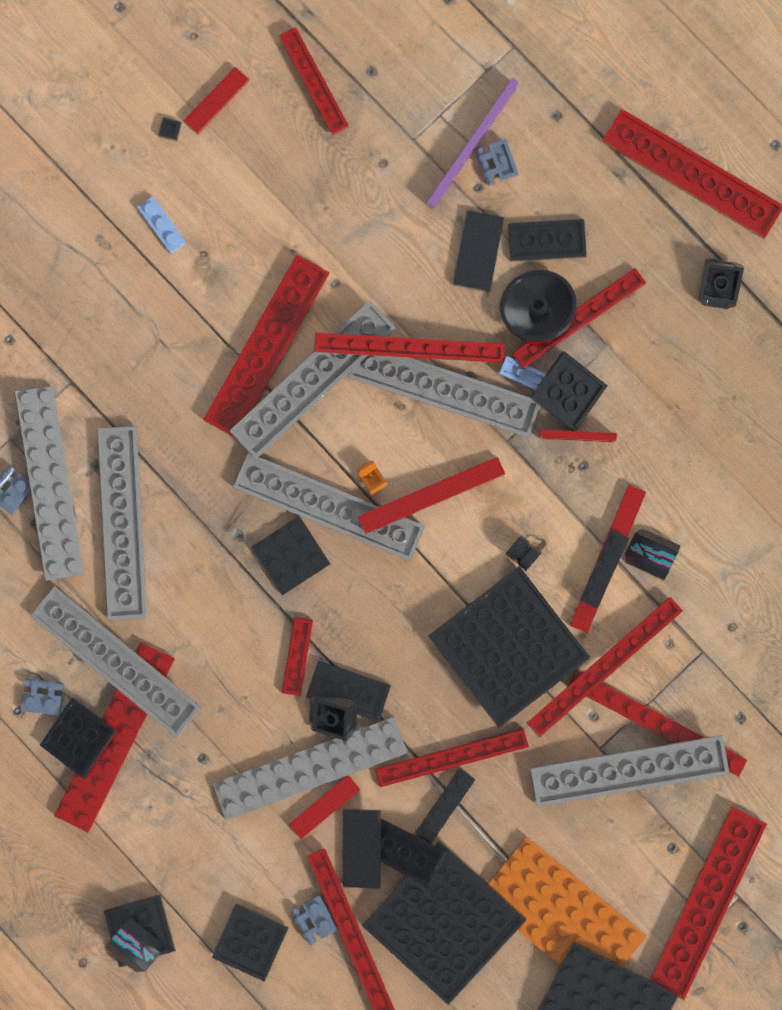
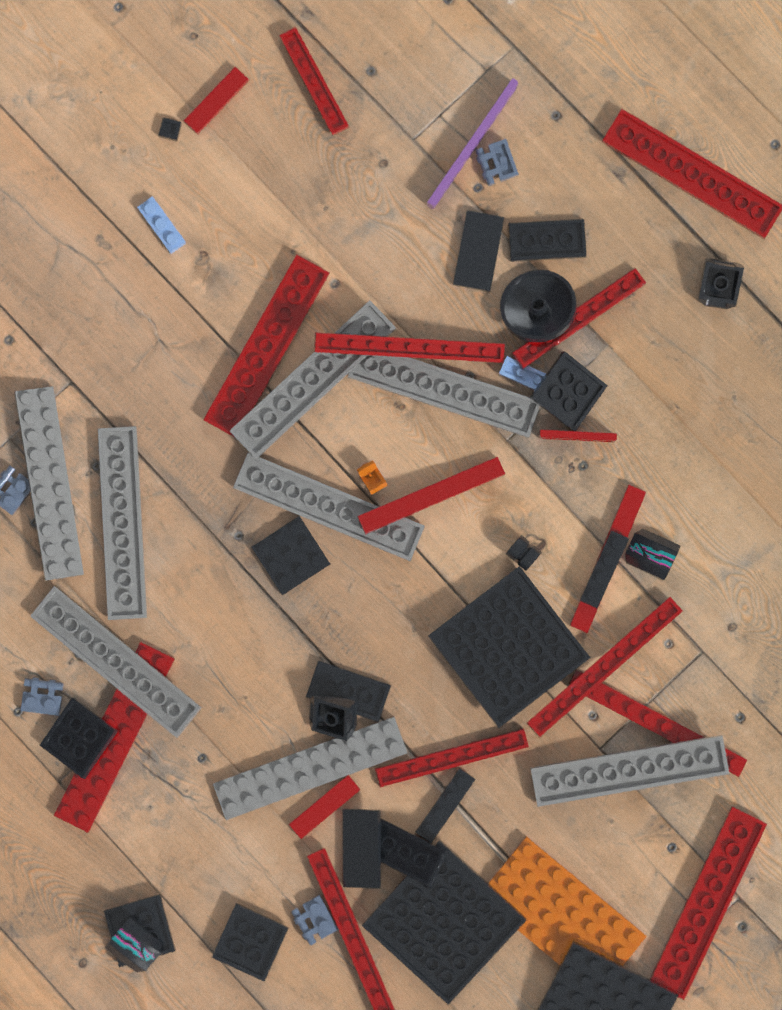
red tile [282,617,313,696] -> none

